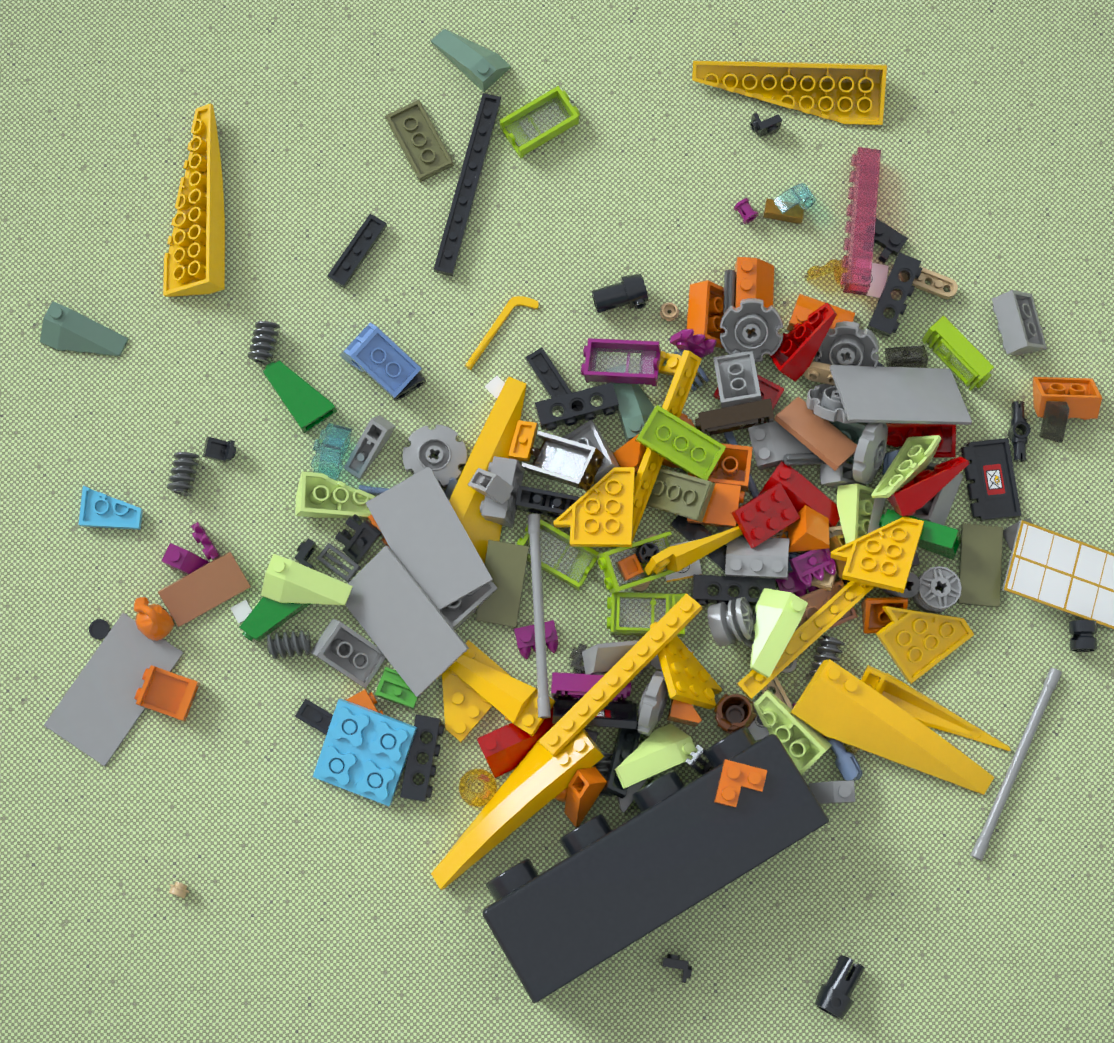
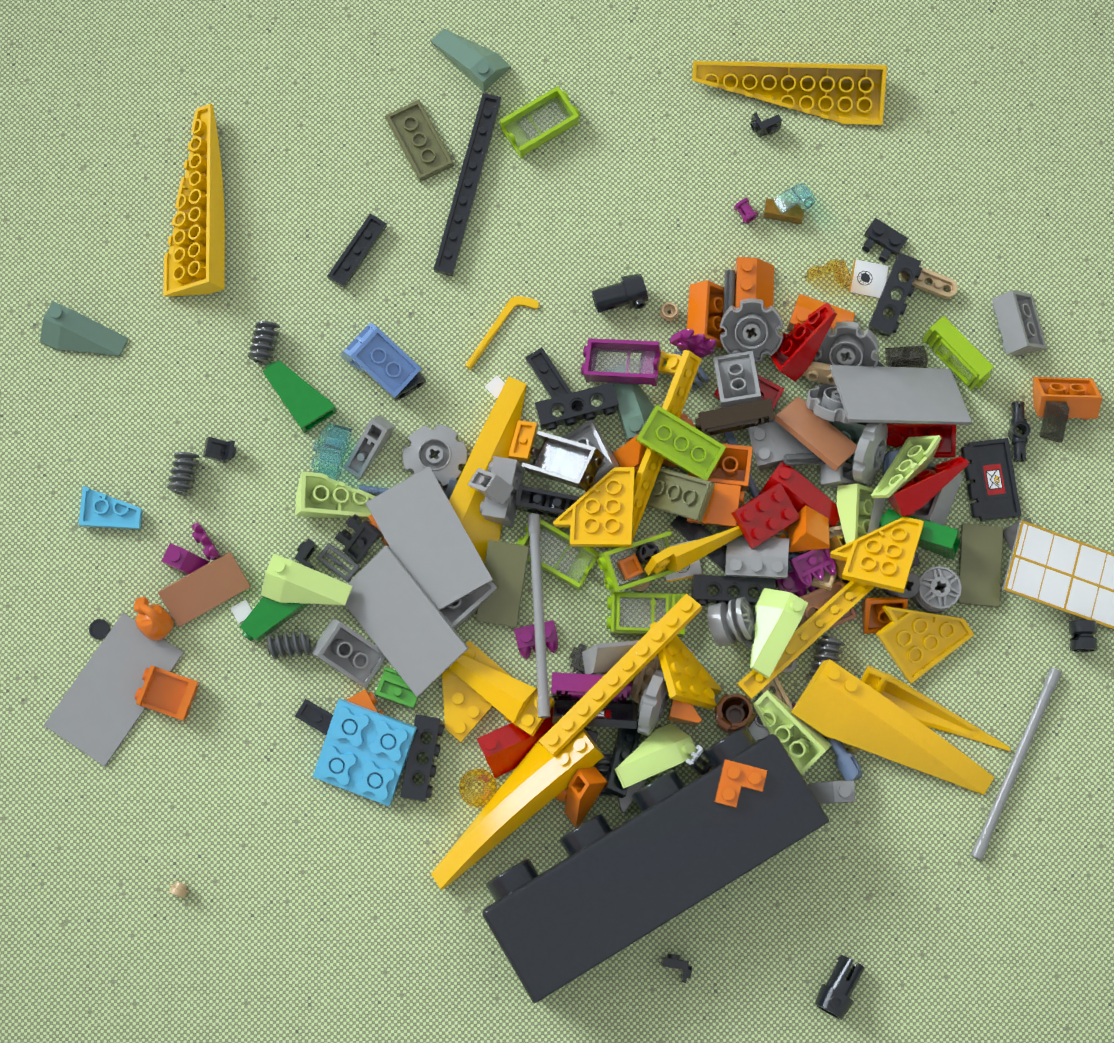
clear pink brick [840,147,881,296] -> none
none -> tan plate [631,654,661,703]

